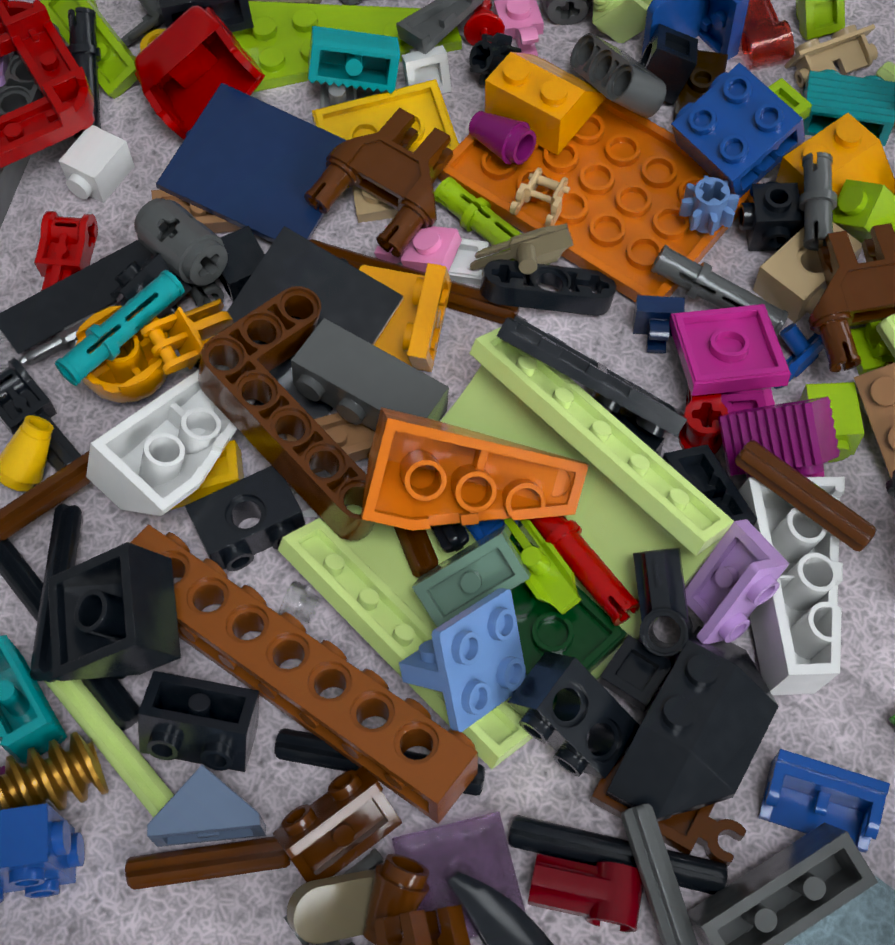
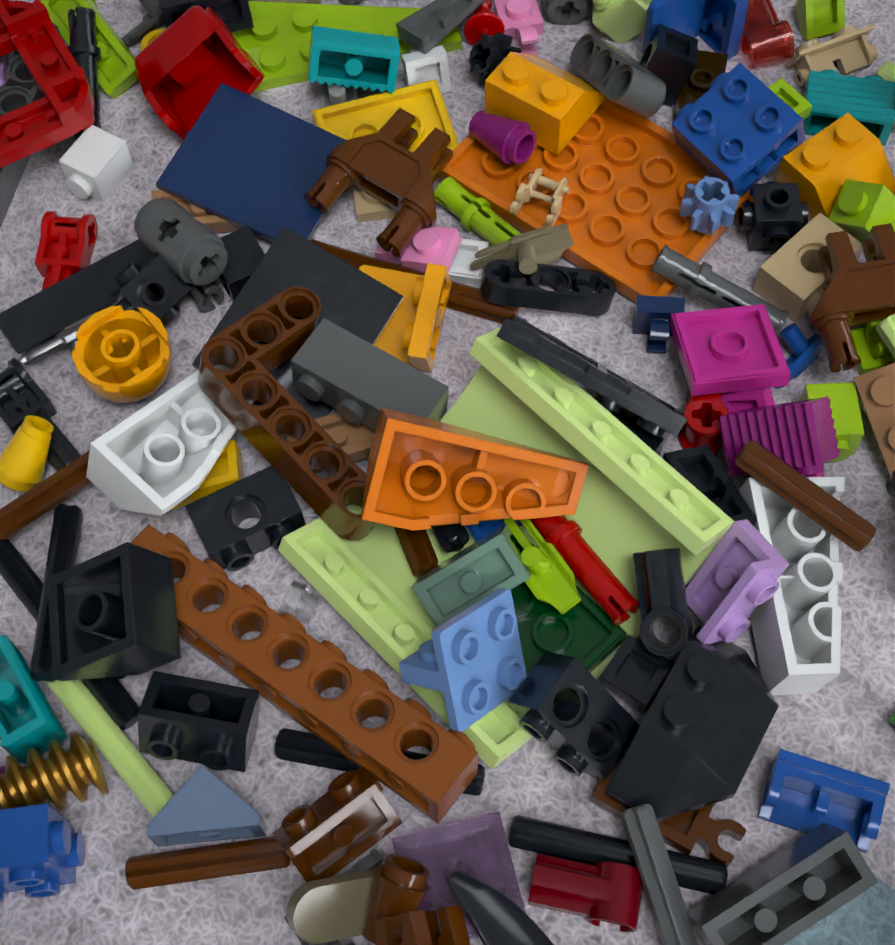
teal pin [55,270,185,386] -> none
light orange arm [141,299,234,375] -> none
dark grey pin [799,152,837,251] -> none

